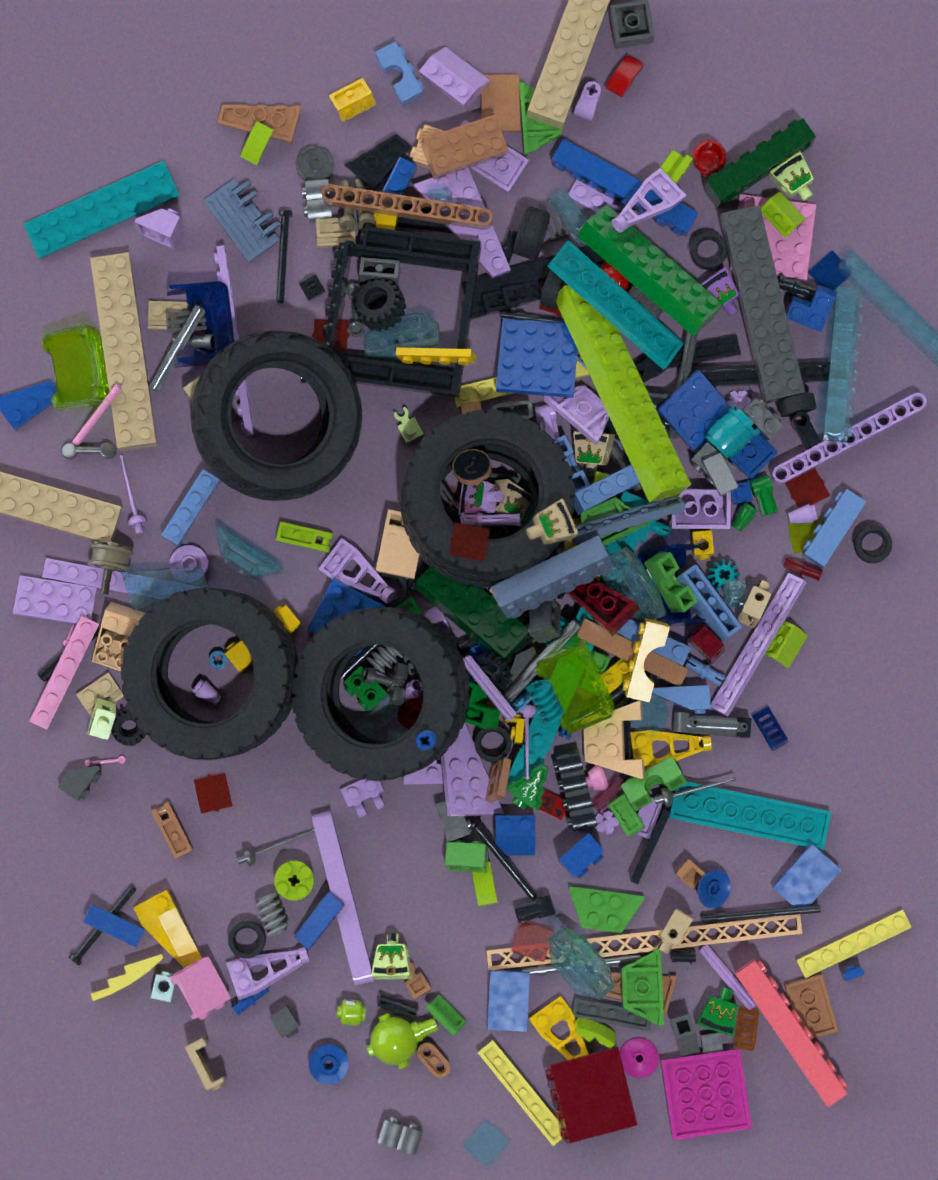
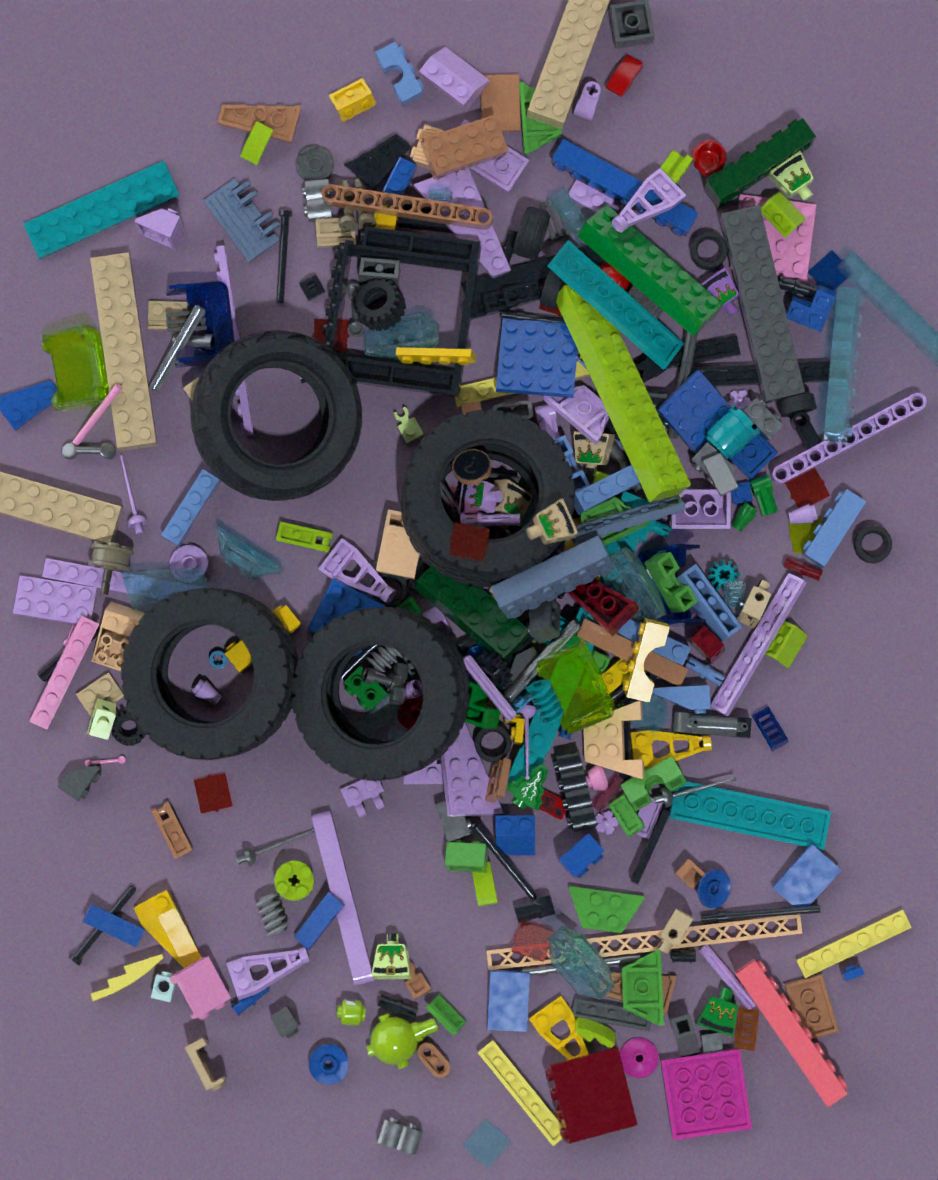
black tyre [228,921,266,959] -> none
blue bush [416,730,437,750] -> none
yellow brick [691,530,714,560] -> none

